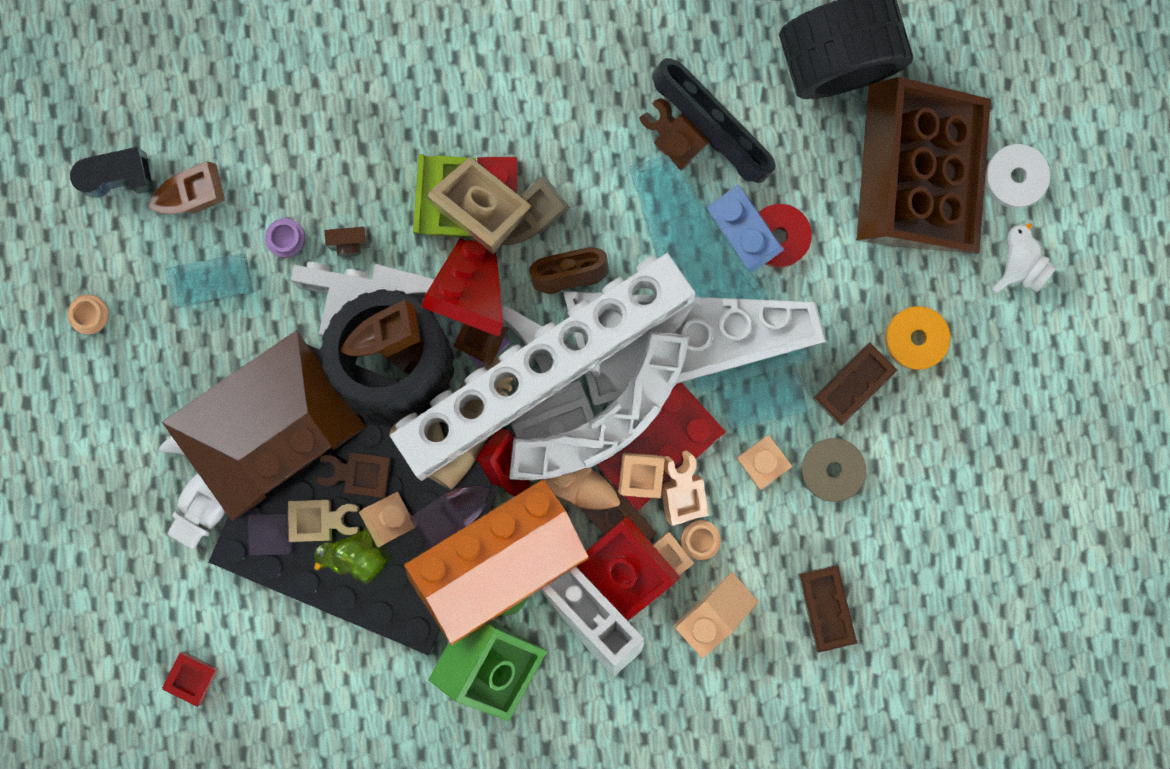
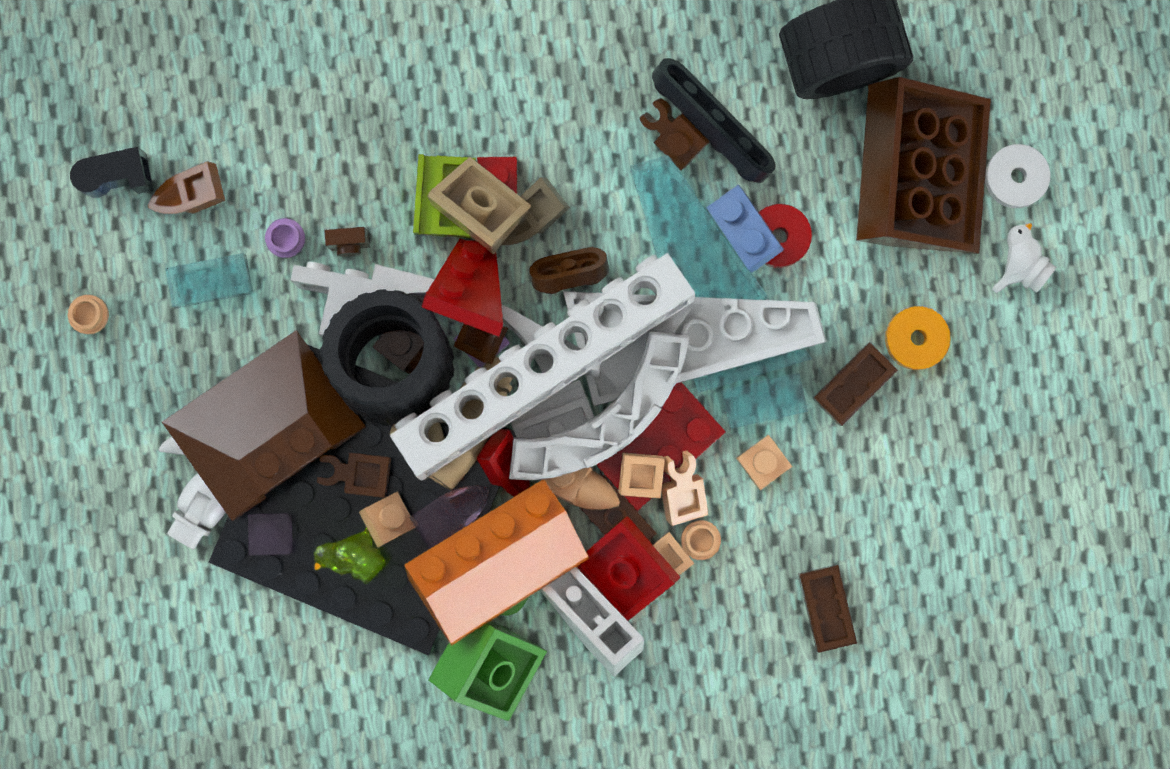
red plate [162,651,219,707] -> none
tan plate [288,500,360,542] -> none
reddish brown plate [341,300,420,357] -> none
light nougat slope [673,572,759,659] -> none
dark tan piece [801,438,866,502] -> none

